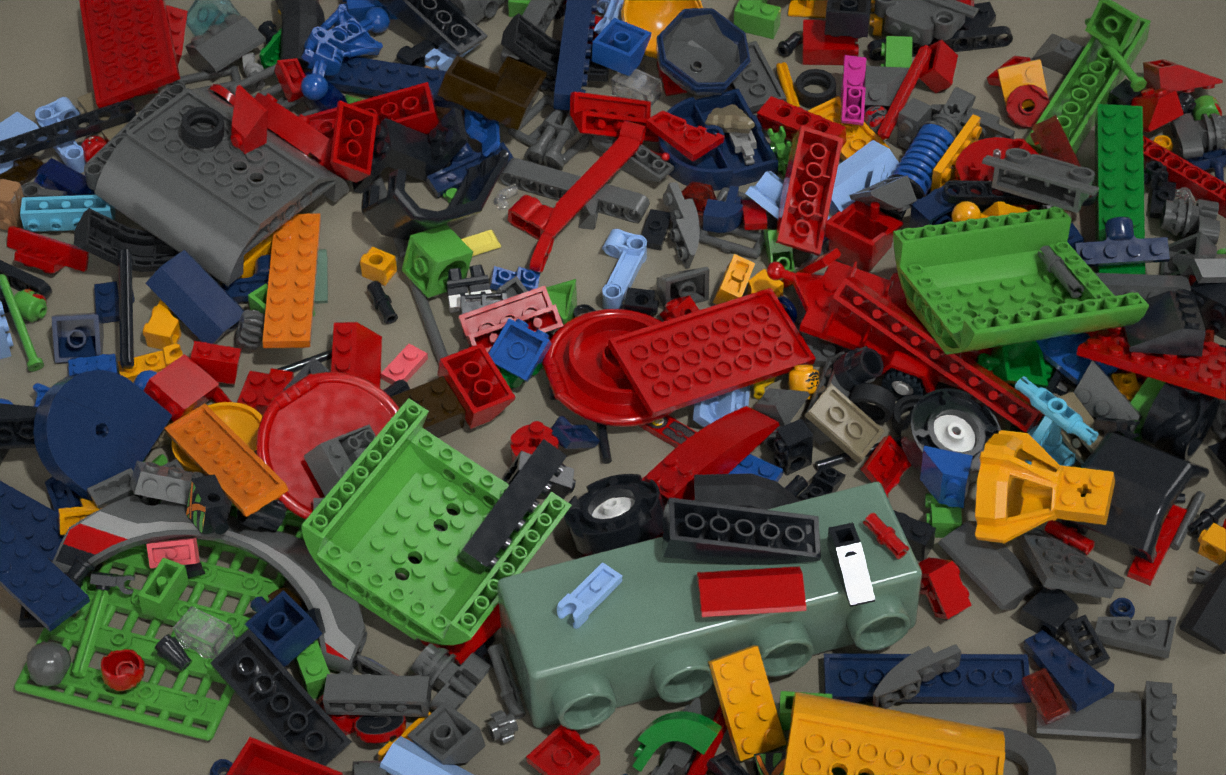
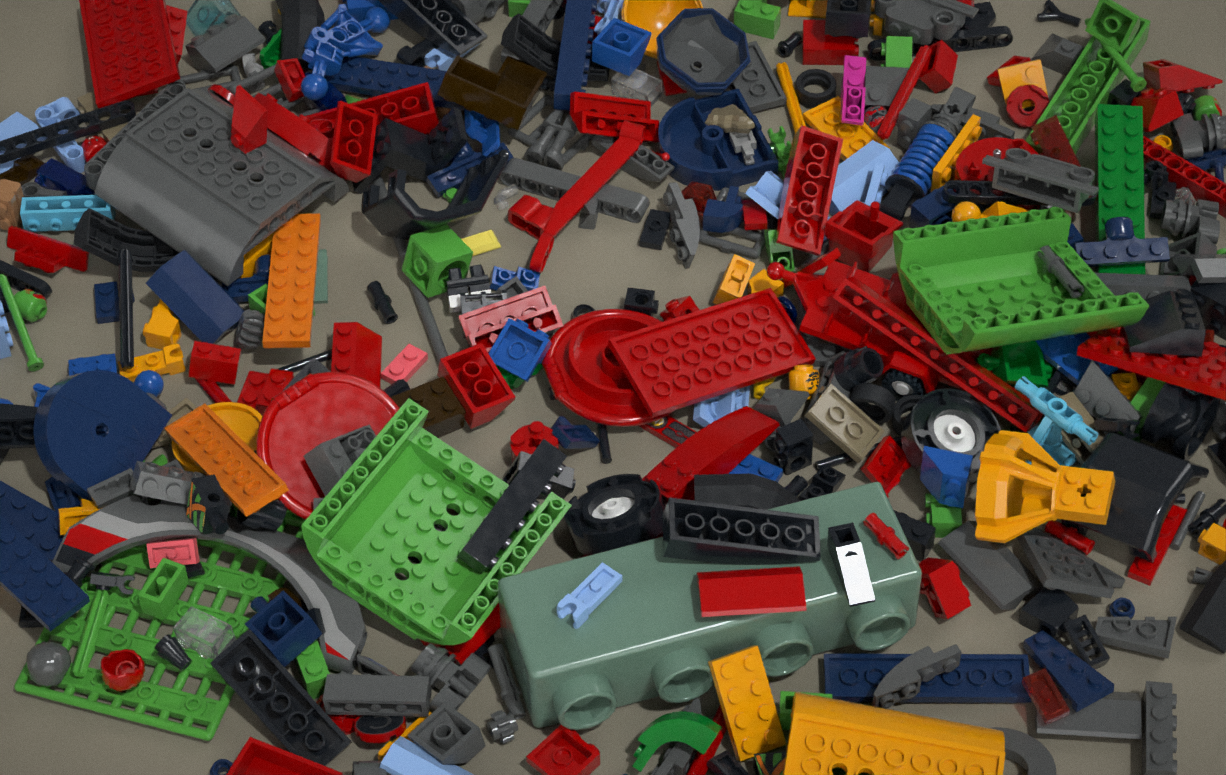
dark blue slope [52,312,104,363] -> none
red brick [144,354,219,422] -> none
black tyre [181,107,225,149] -> none
light orange brick [360,246,397,286] -> none
bright green slope [546,279,577,325] -> none
light blue piece [602,229,647,309] -> none
red wing [646,110,725,162] -> none
dark grey slope [656,266,709,309] -> none
red brick [757,96,847,147] -> none
dark grey slope [849,175,917,212] -> none
none -> black piece [1037,0,1081,26]

